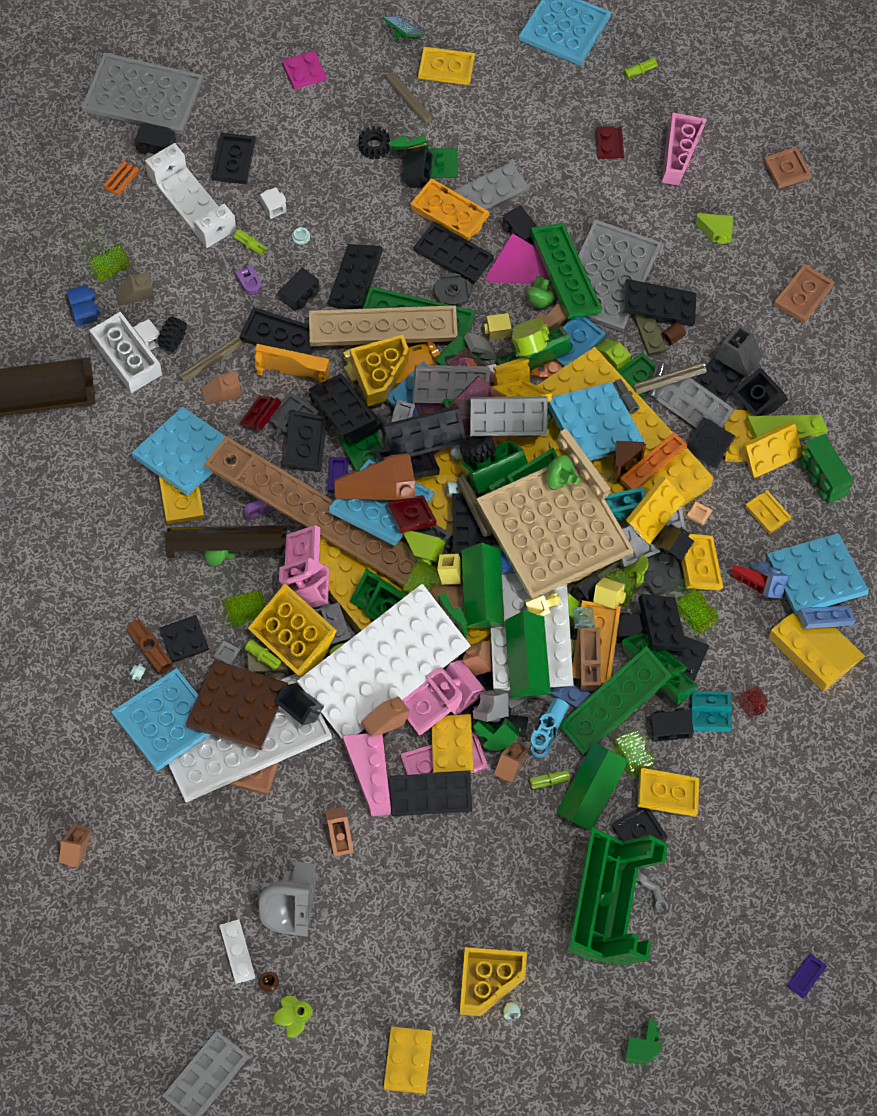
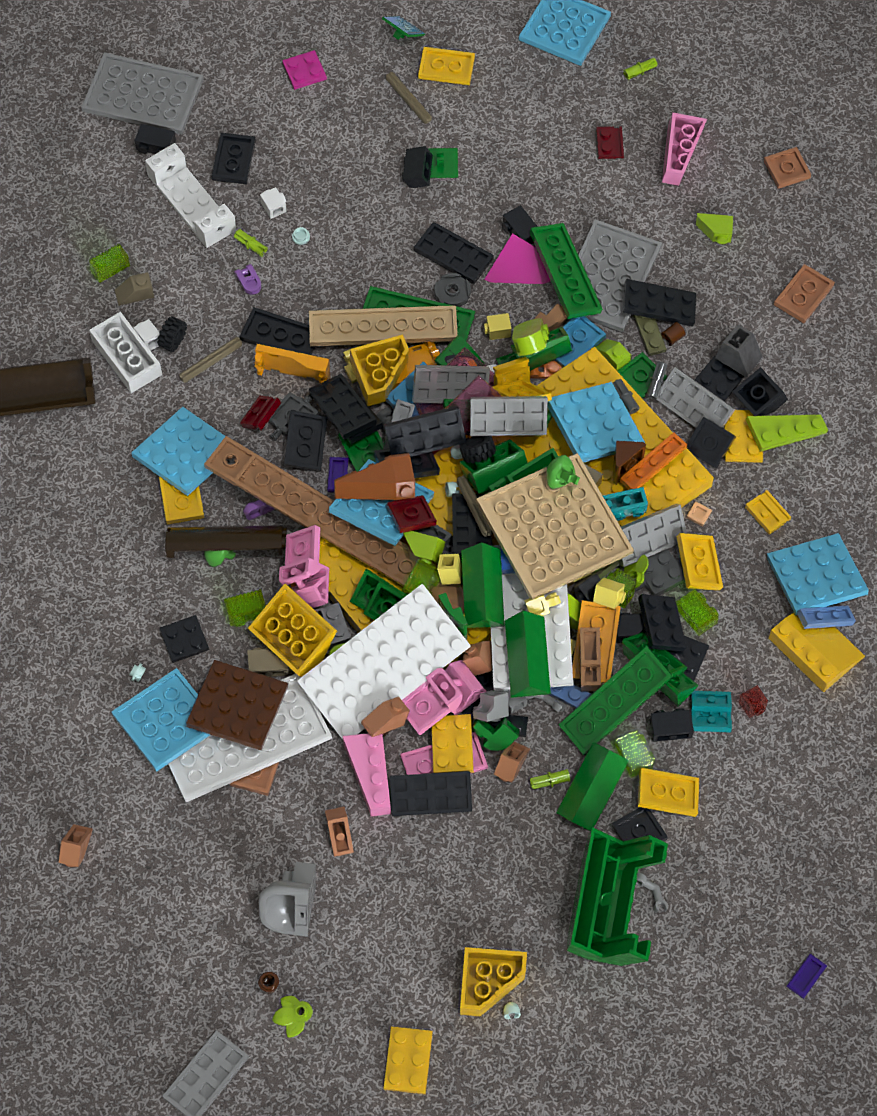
blue brick [66,284,100,327] -> none
orange tile [103,160,139,196] -> none
dark orange piece [126,619,173,674] -> none
nougat slope [202,371,242,405] -> none
light grey plate [213,641,241,665] -> none
white plate [219,919,256,984] -> none
lime axle [245,640,281,670] -> none
black panel [274,683,324,725] -> none
black brick [278,267,319,312] -> none
black plate [327,244,383,309] -> none
black tyre [358,126,390,160] -> none
green slope [388,134,429,152] -> none
light orange piece [410,178,490,241] -> none
light grey plate [454,162,530,211] -> none
light grey slope [464,333,496,360] -> none
bright green piece [527,276,556,309] -> none
medium azure connector [531,698,569,758] -> none
tan plate [557,428,611,500] -> none
clear light blue plate [572,607,595,628] -> none
green brick [625,1020,663,1065] -> none
yellow plate [626,476,685,544] -> none
dark tan axle [634,362,706,394] -> none
black brick [650,524,694,560] -> none
red slope [730,565,768,594] -> none
yellow plate [743,421,802,478] -> none
medium blue bracket [750,561,788,598] -> none
green brick [800,434,853,504] -> none

